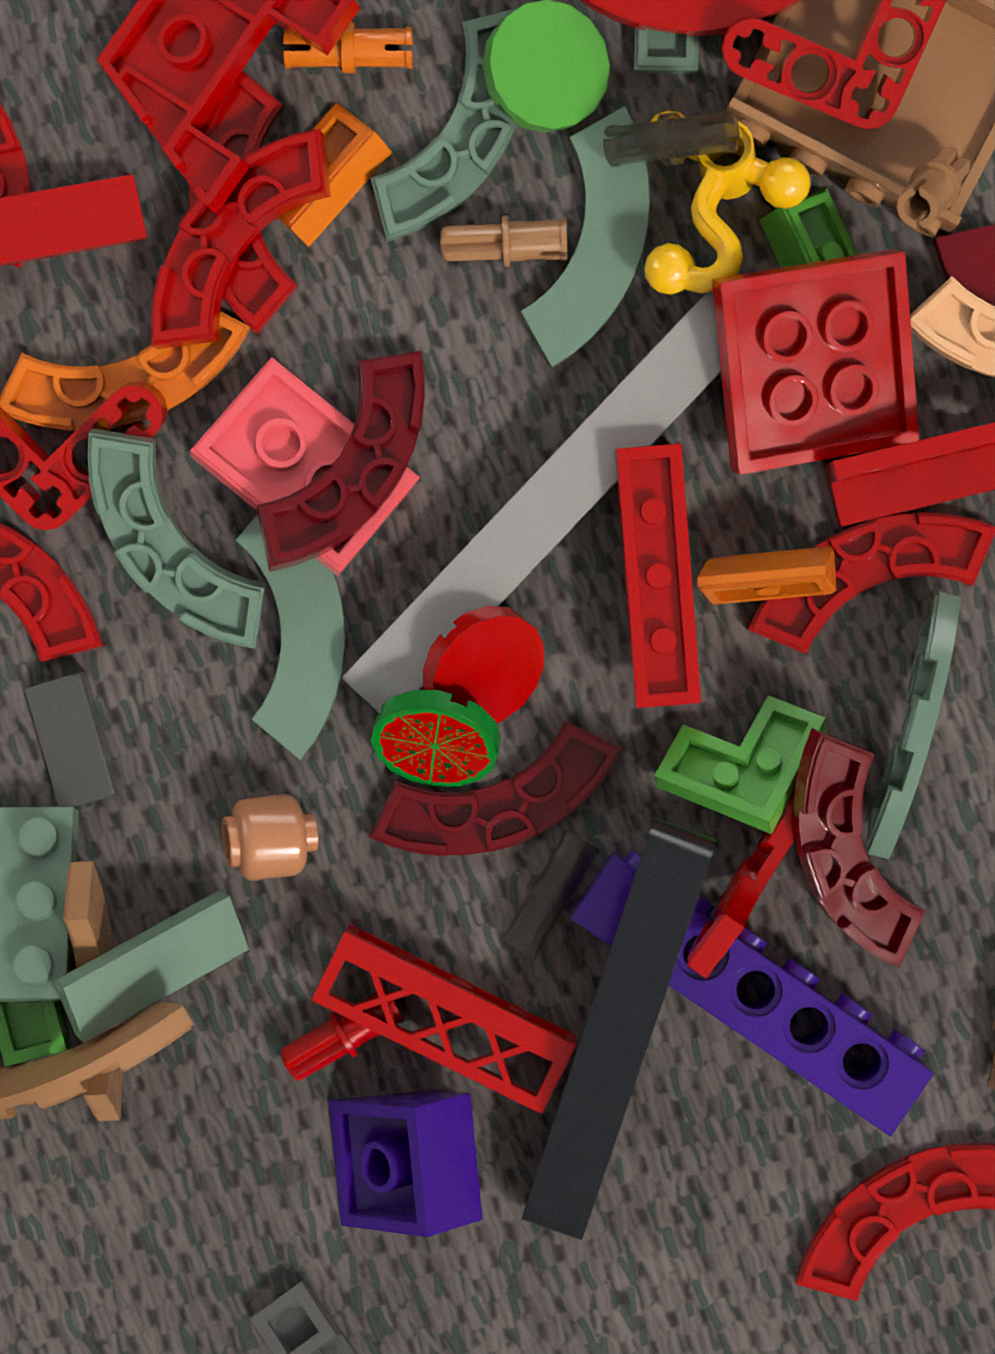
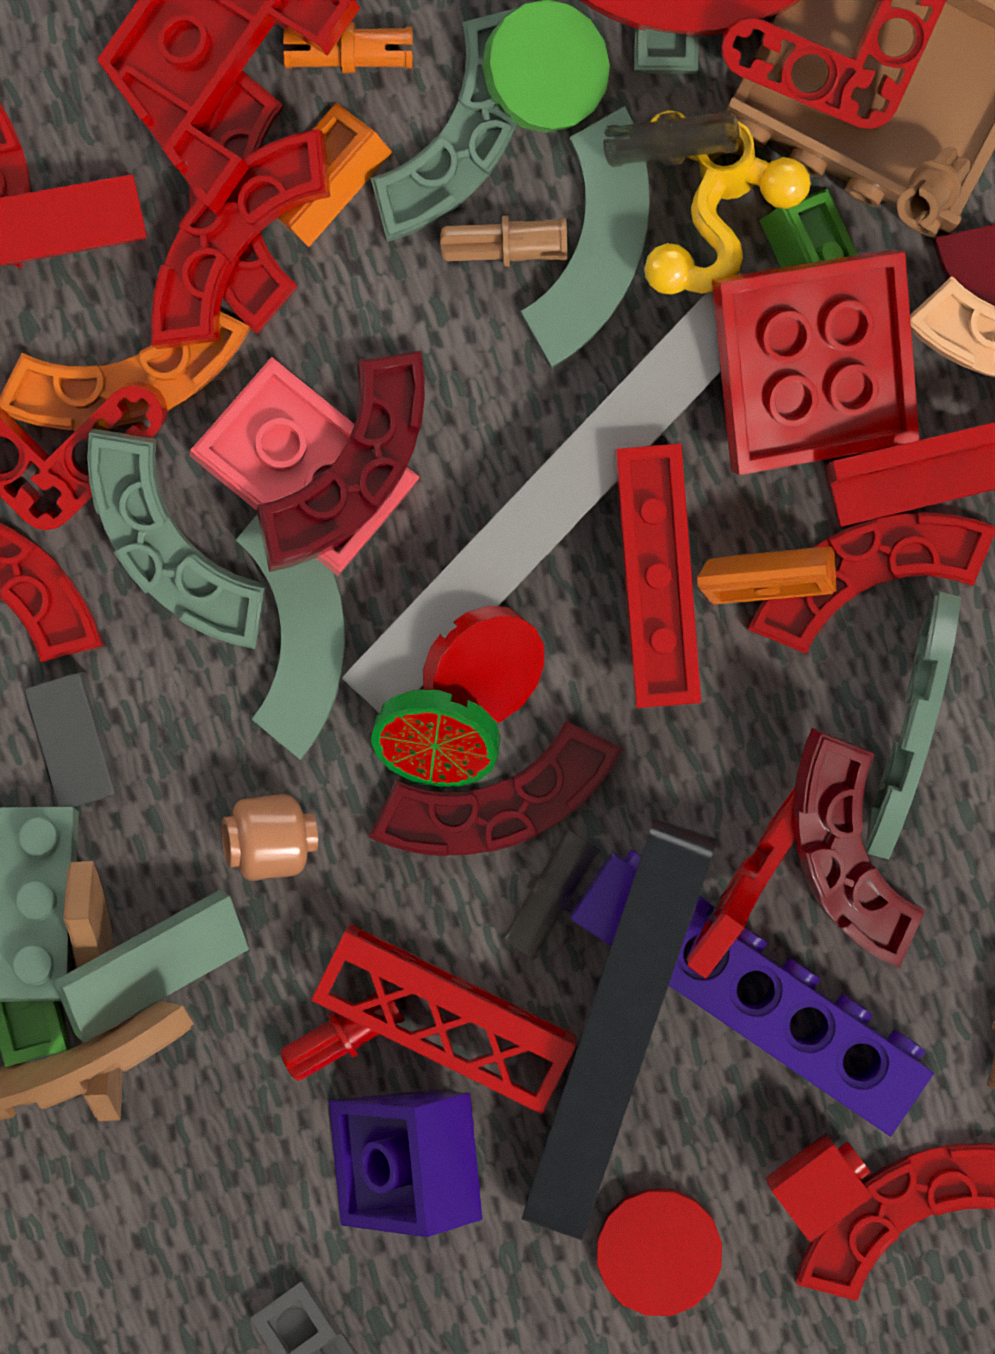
bright green plate [654,696,827,834] -> none
none -> red tile [597,1188,722,1316]
none -> red brick [765,1133,873,1242]

